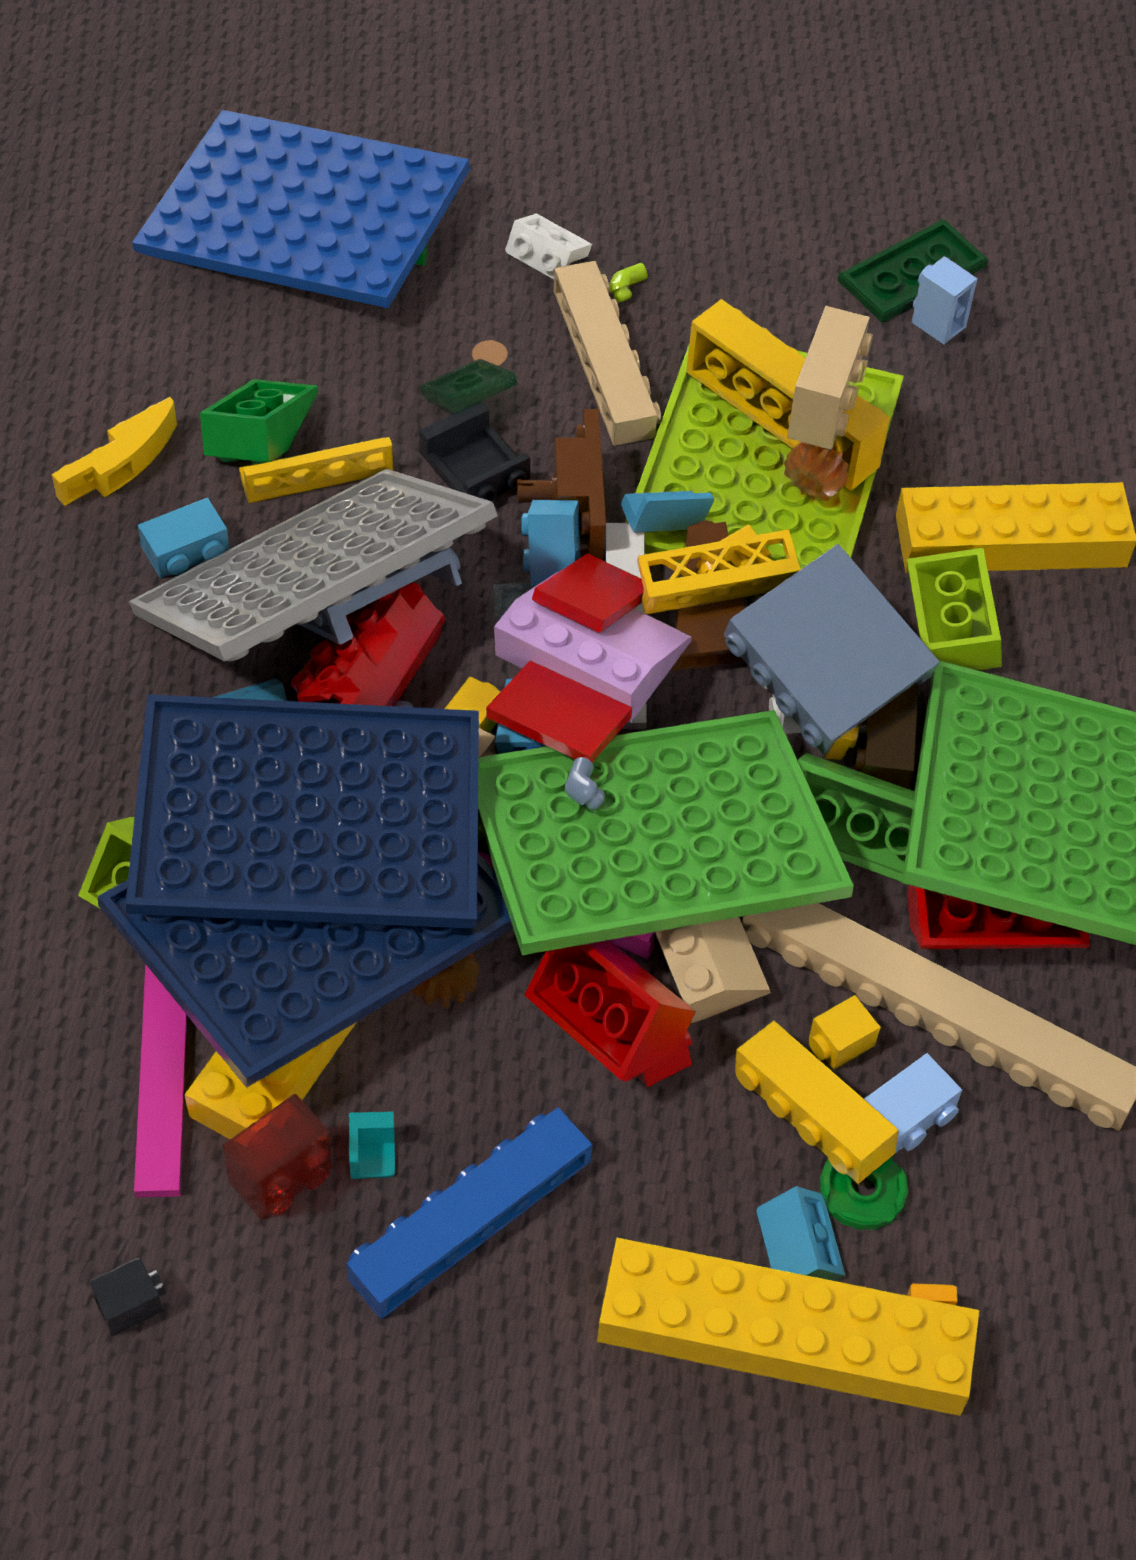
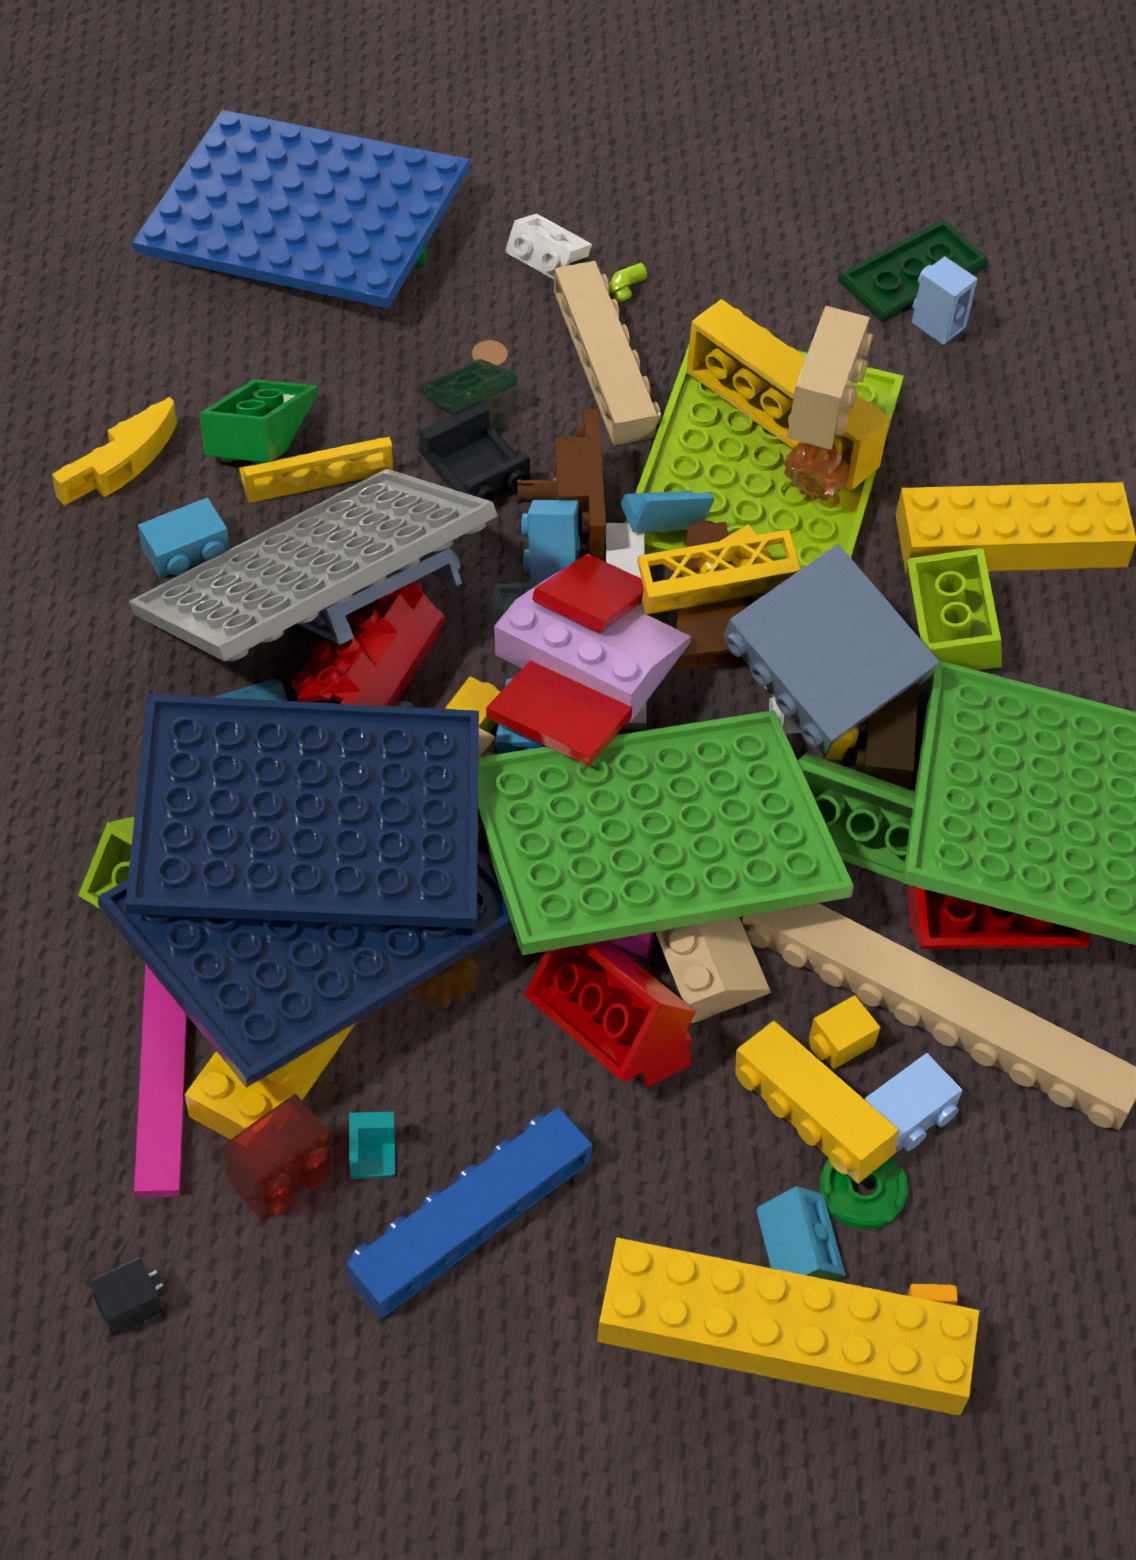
sand blue arm [565,757,605,810] -> none

